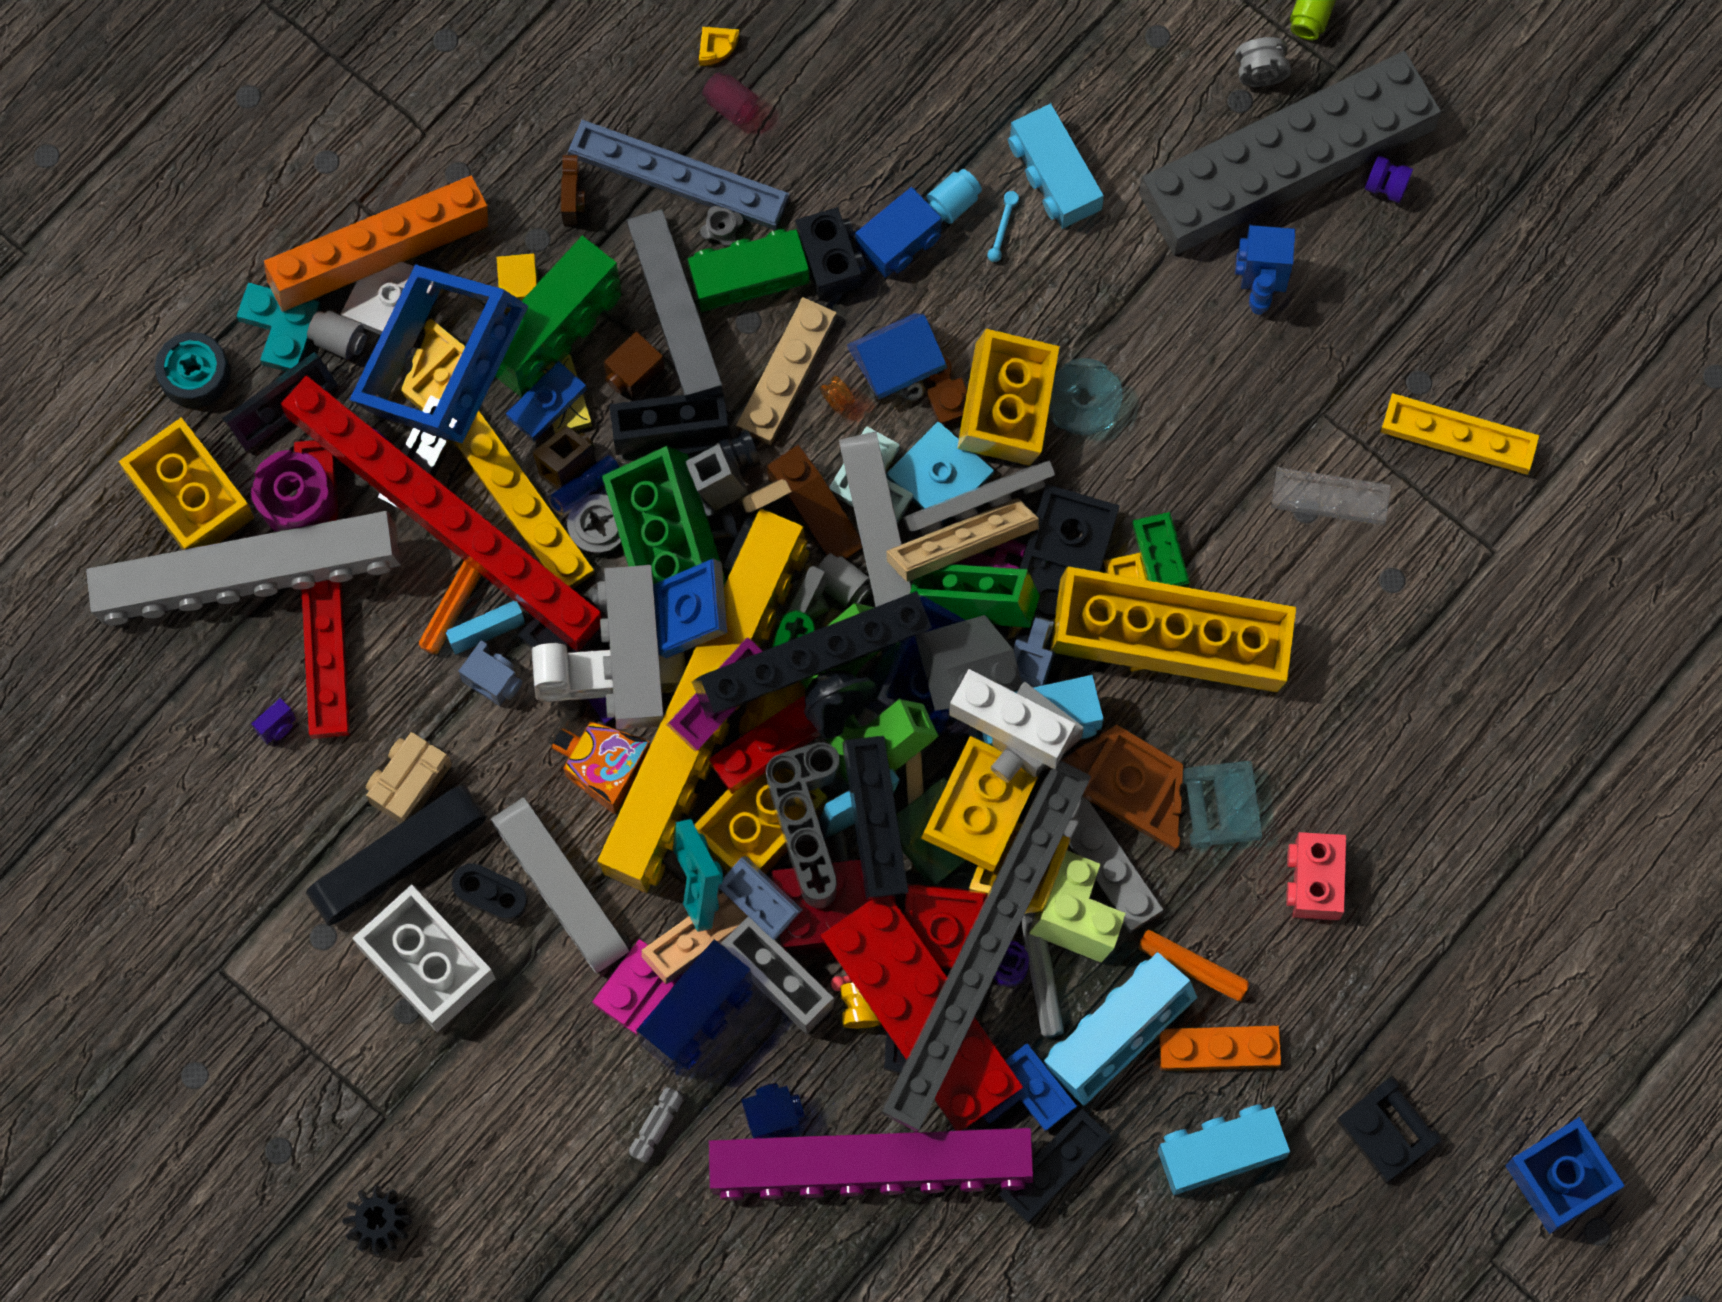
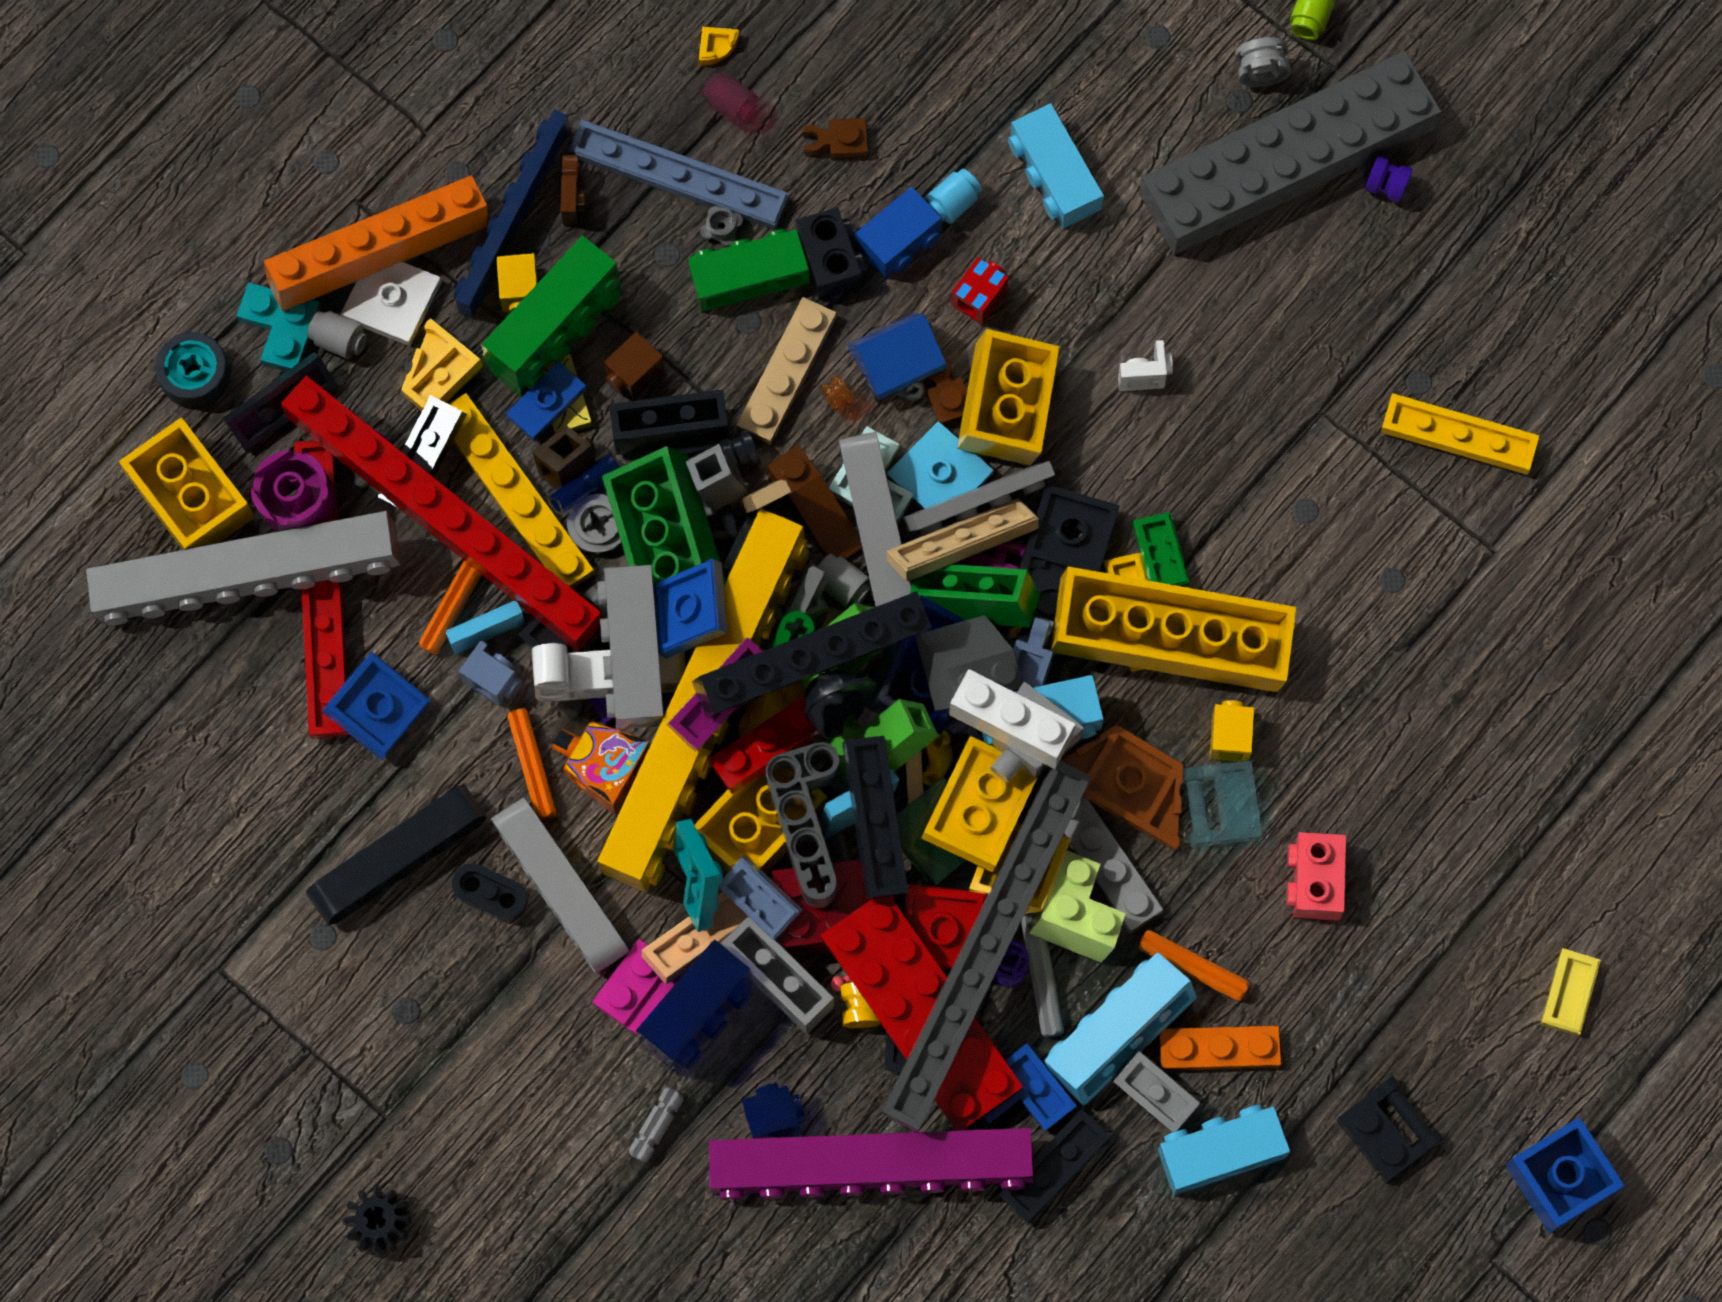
dark purple plate [251,698,296,744] -> none
blue window [349,265,528,443] -> none
white brick [352,885,496,1032] -> none
tan brick [366,732,452,824] -> none
tile [626,209,723,403] -> none
medium azure hinge [987,191,1019,262] -> none
clear light blue plate [1049,358,1123,435] -> none
blue brick [1235,225,1295,315] -> none
clear plate [1271,467,1391,525] -> none
none -> blue plate [322,651,431,761]
none -> dark blue plate [454,109,570,319]
none -> orange axle [507,708,556,820]
none -> reddish brown plate [803,118,868,160]
none -> yellow arm [922,729,953,787]
none -> red brick [951,257,1009,325]
none -> light grey plate [1113,1050,1200,1132]
none -> white bracket [1118,340,1173,391]
none -> yellow brick [1209,700,1254,762]
none -> light yellow tile [1540,948,1601,1037]

